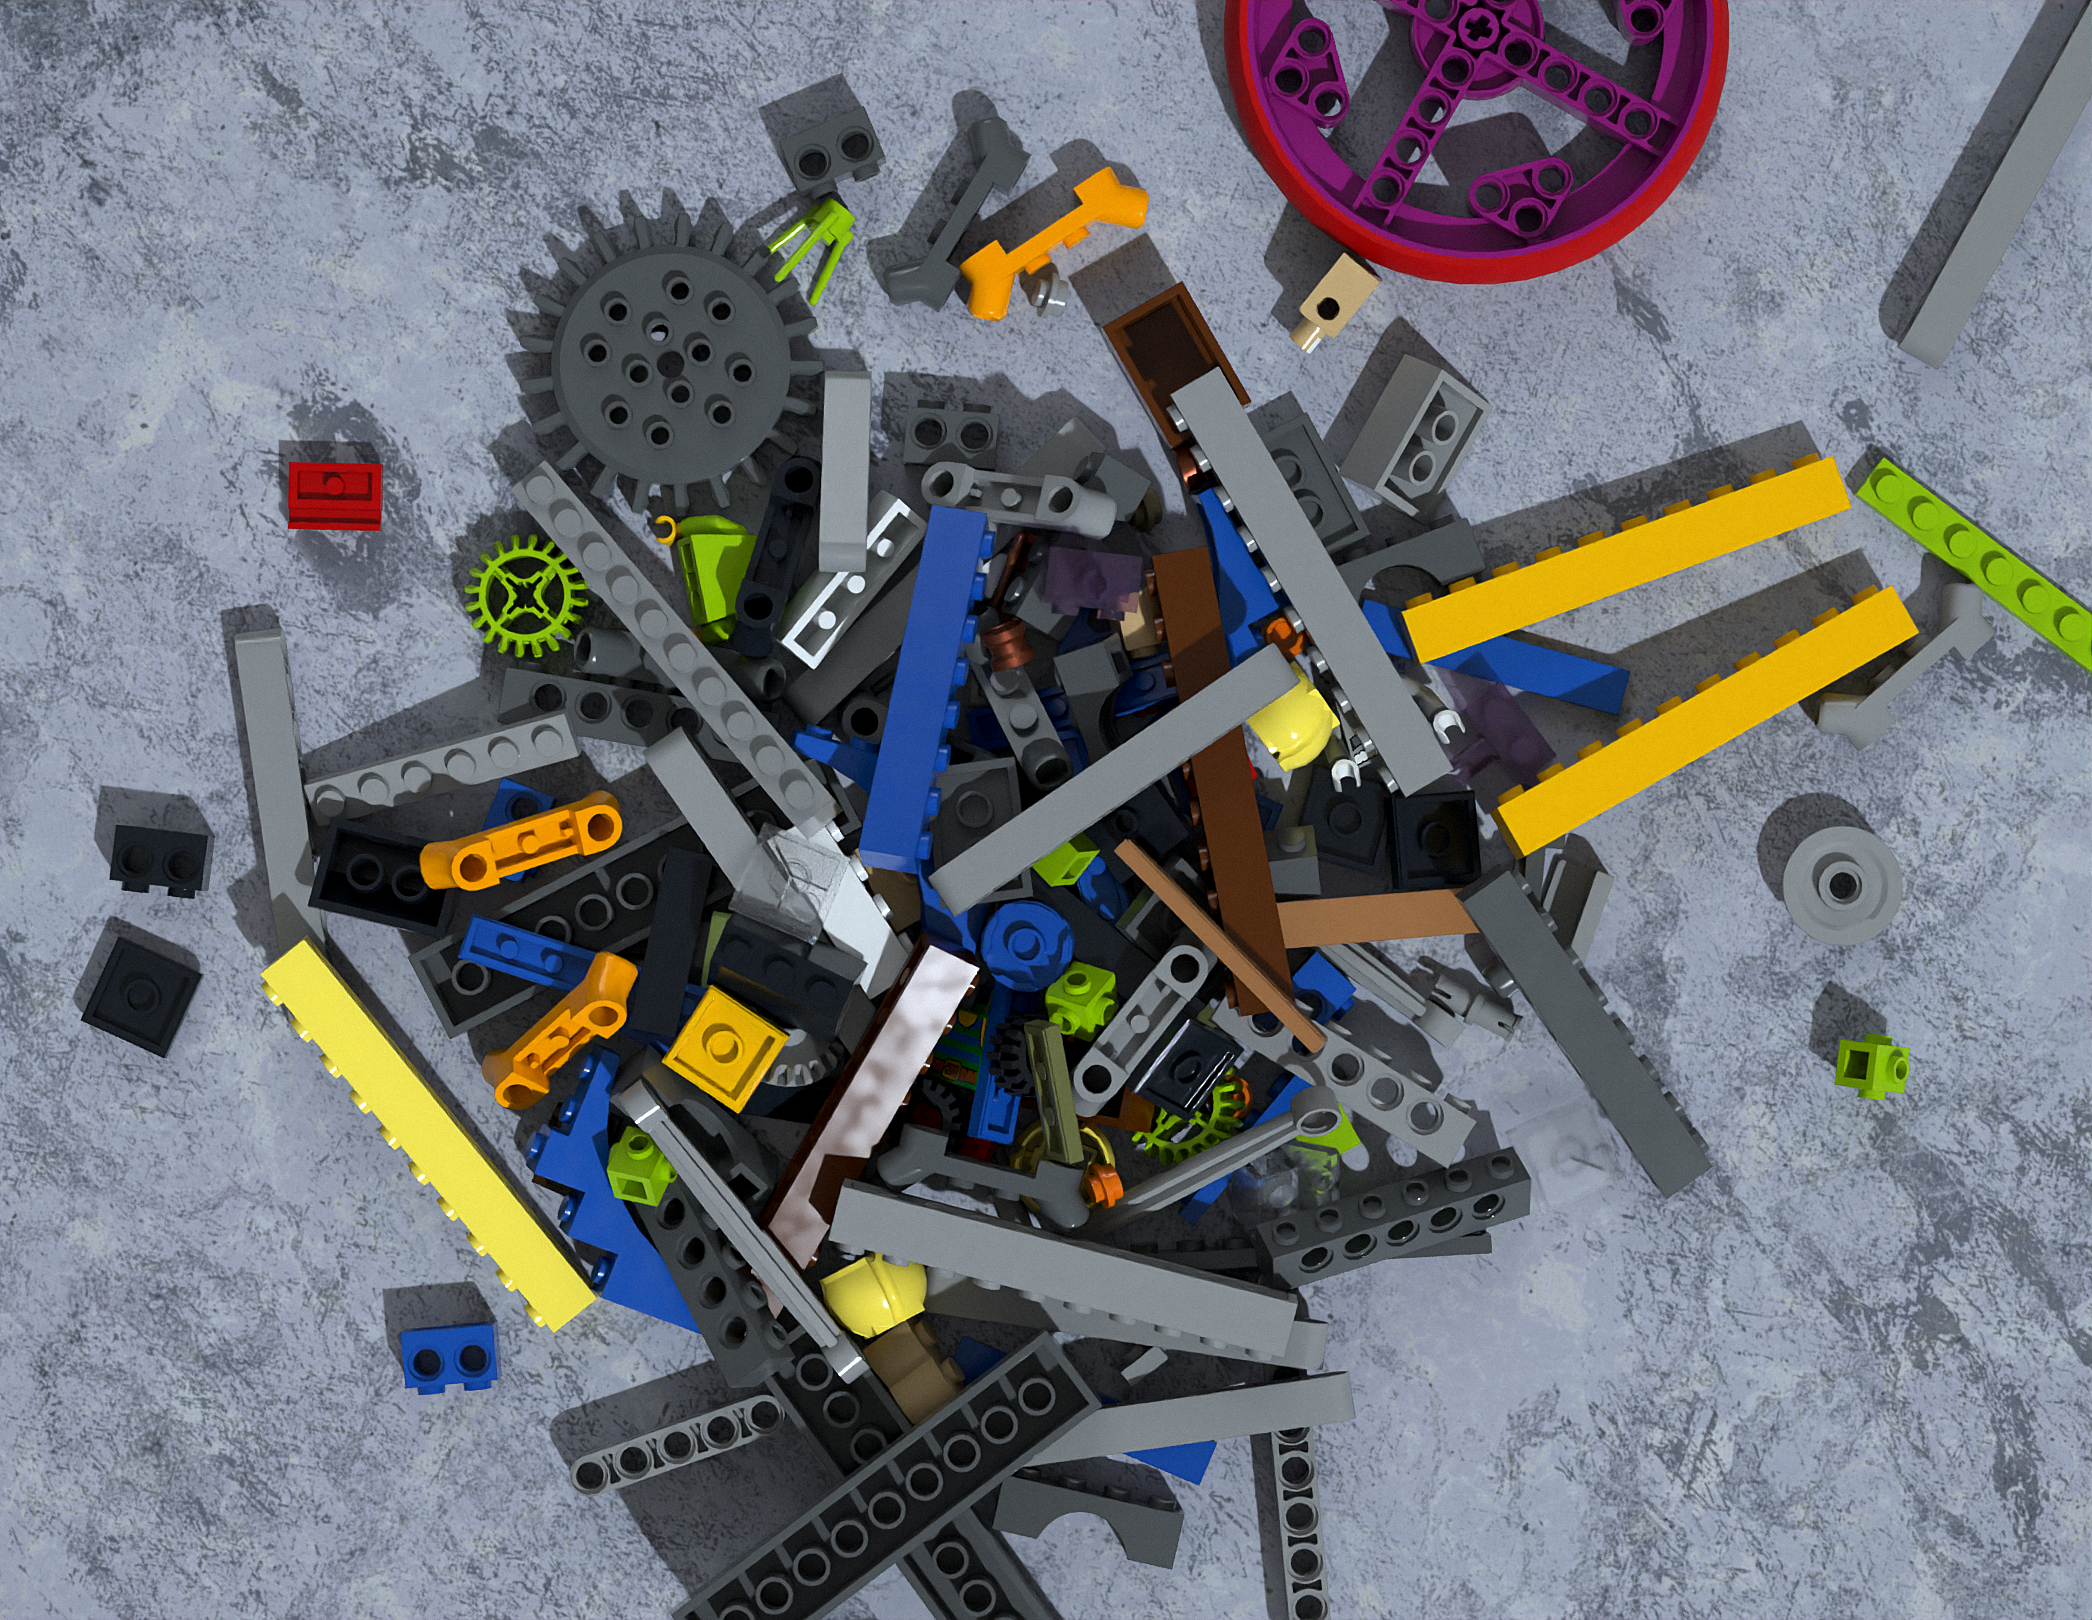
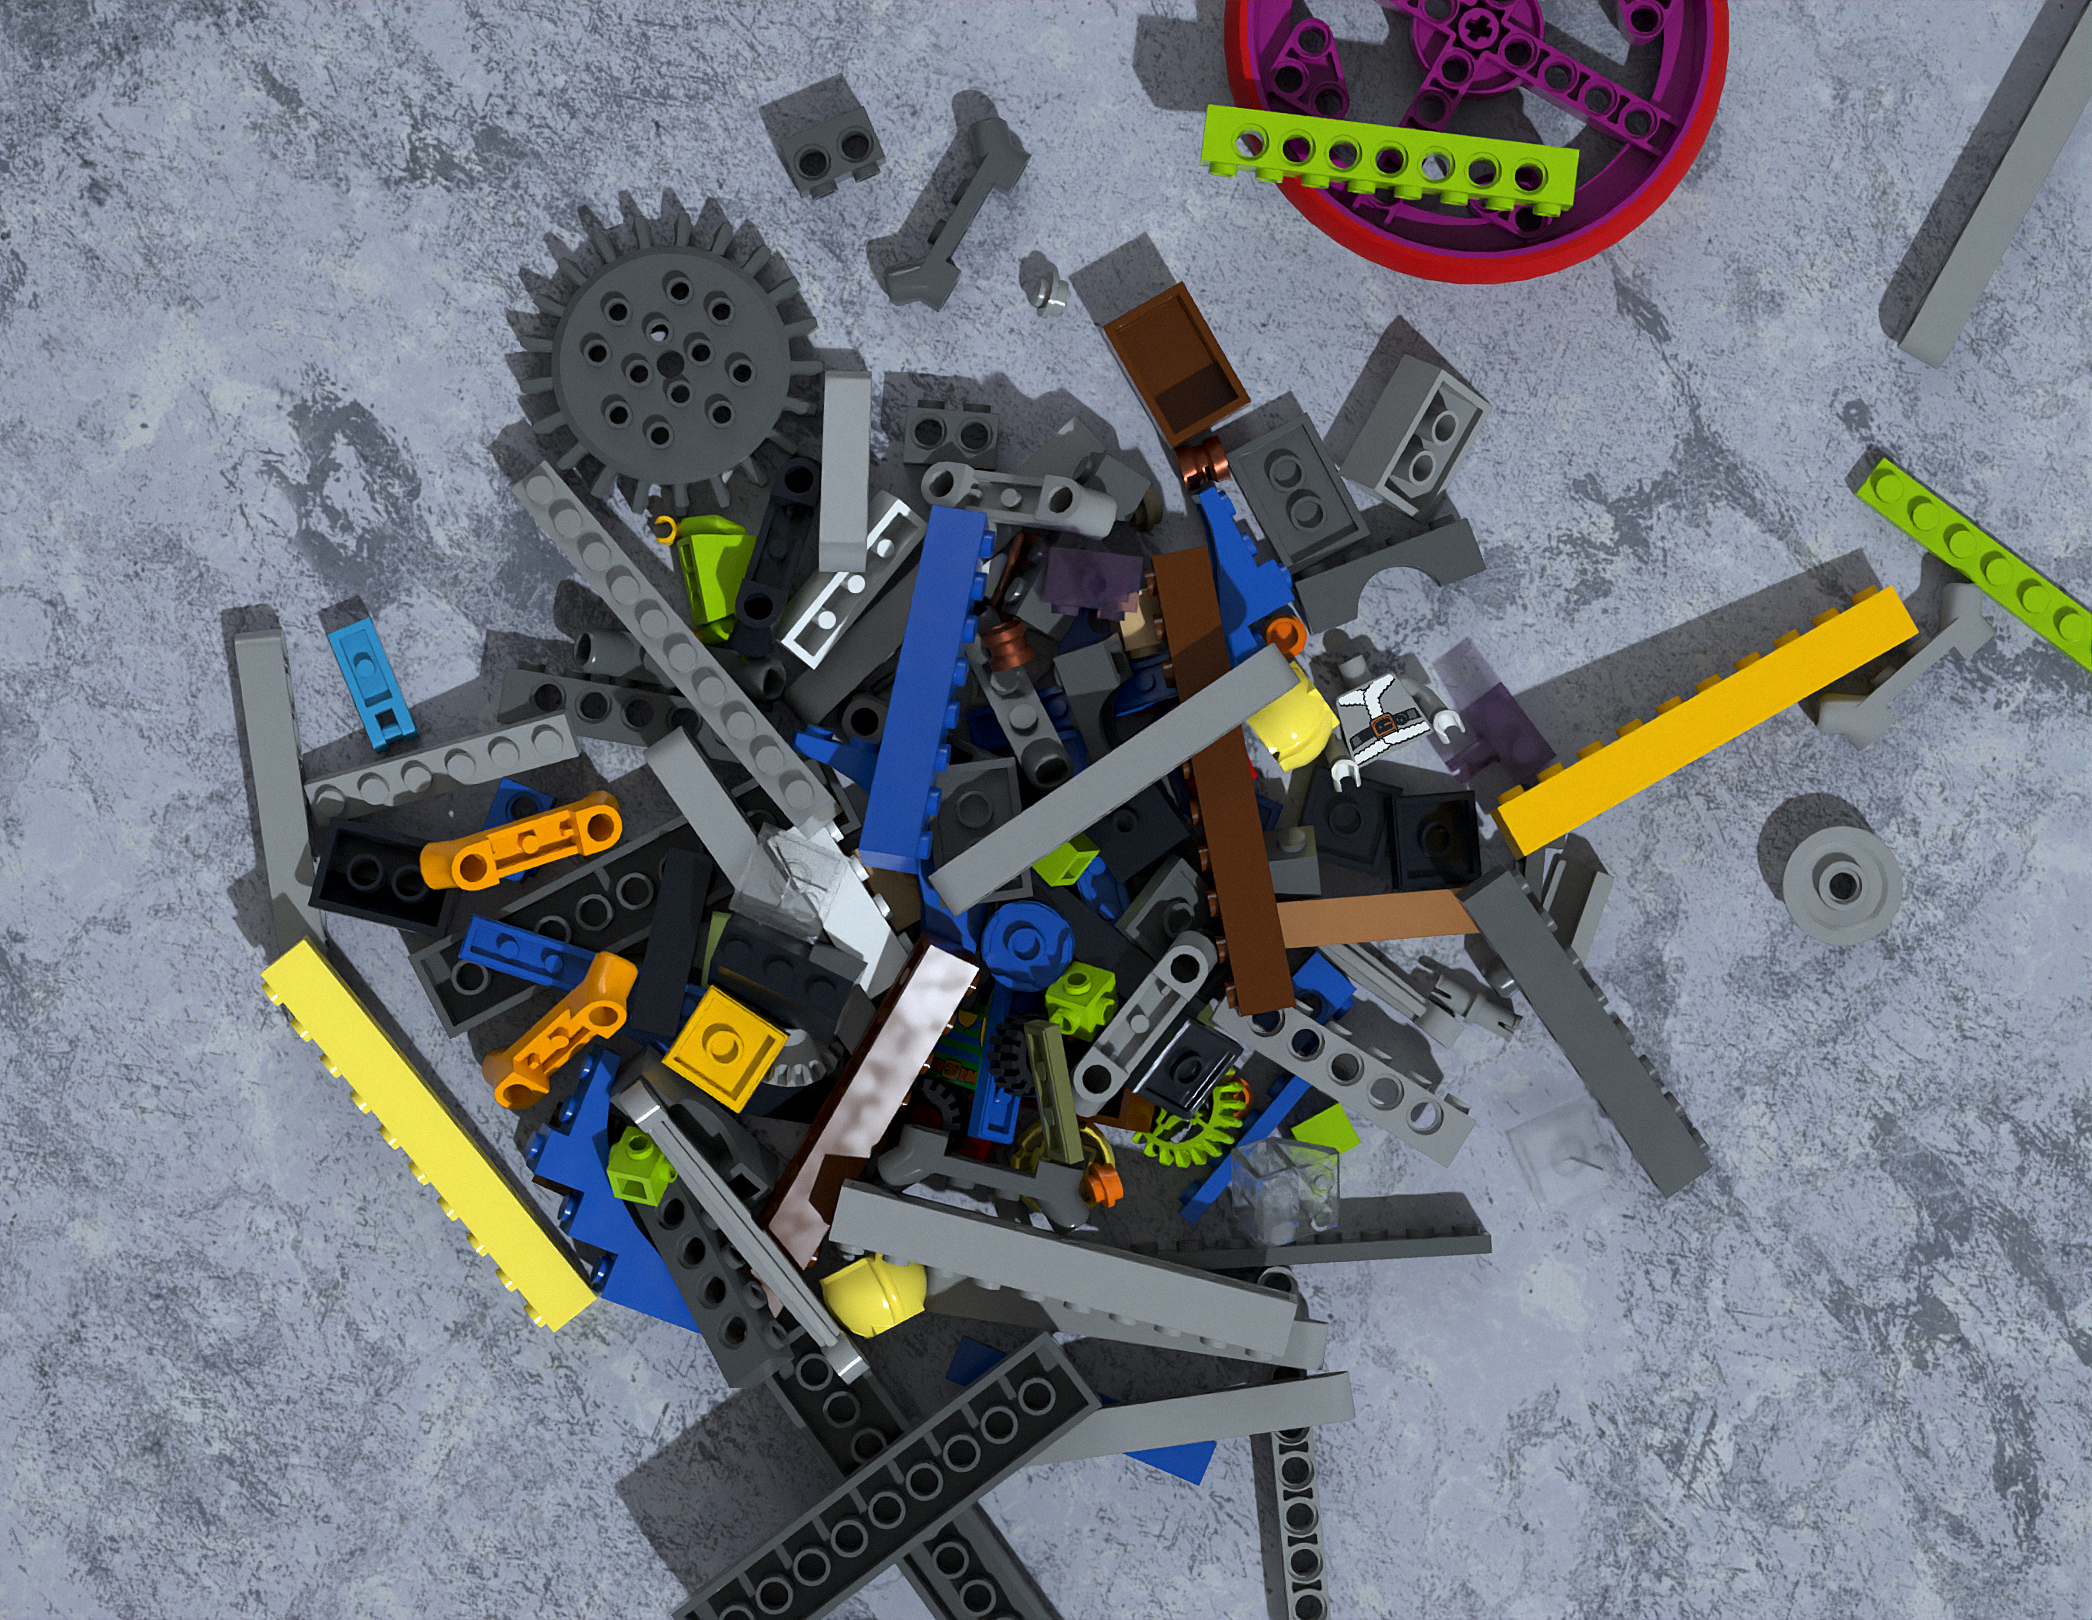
black plate [81,936,205,1058] -> none
black brick [109,825,215,899] -> none
red plate [288,462,383,531] -> none
blue brick [400,1320,502,1395] -> none
lime gear [464,534,589,658] -> none
light grey beam [569,1390,787,1497] -> none
lime plant [767,197,856,306] -> none
tan brick [862,1315,965,1425] -> none
light orange plate [958,166,1150,322] -> none
dark grey arch [992,1467,1184,1570] -> none
light grey piece [1041,1086,1342,1242] -> none
medium nougat tile [1114,839,1328,1053] -> none
light grey plate [1117,1344,1181,1387] -> none
light grey brick [1166,366,1454,797] -> none
dark grey brick [1256,1146,1531,1291] -> none
tan torso [1289,251,1383,354] -> none
blue tile [1361,599,1630,716] -> none
yellow brick [1397,452,1852,666] -> none
lime brick [1834,1033,1910,1100] -> none
none -> dark azure plate [327,617,420,754]
none -> lime brick [1199,104,1580,217]

